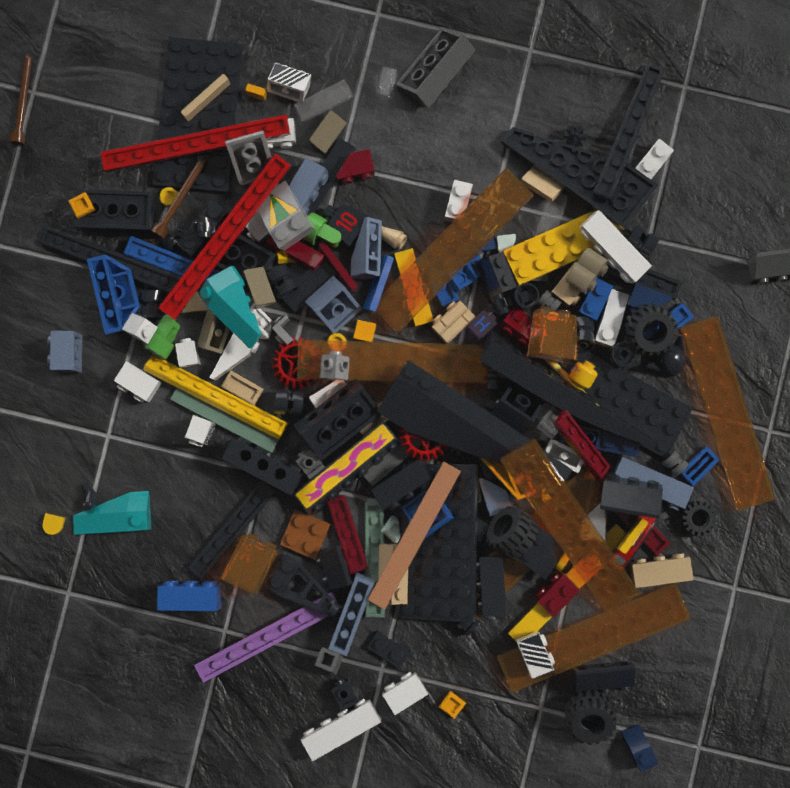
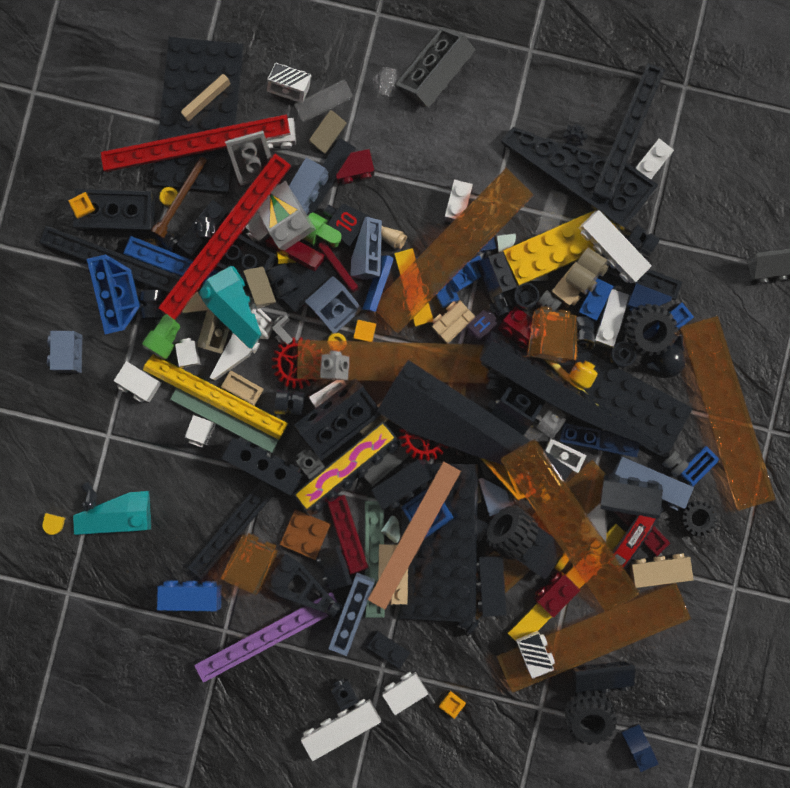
reddish brown piece [9,55,32,145] -> none
white brick [122,313,158,344] -> none
light orange tile [245,84,267,101] -> none
dark grey brick [315,647,343,675] -> none
tan tile [521,167,563,203] -> none
dark red tile [553,410,610,480] -> none
yellow tile [617,517,648,554] -> none

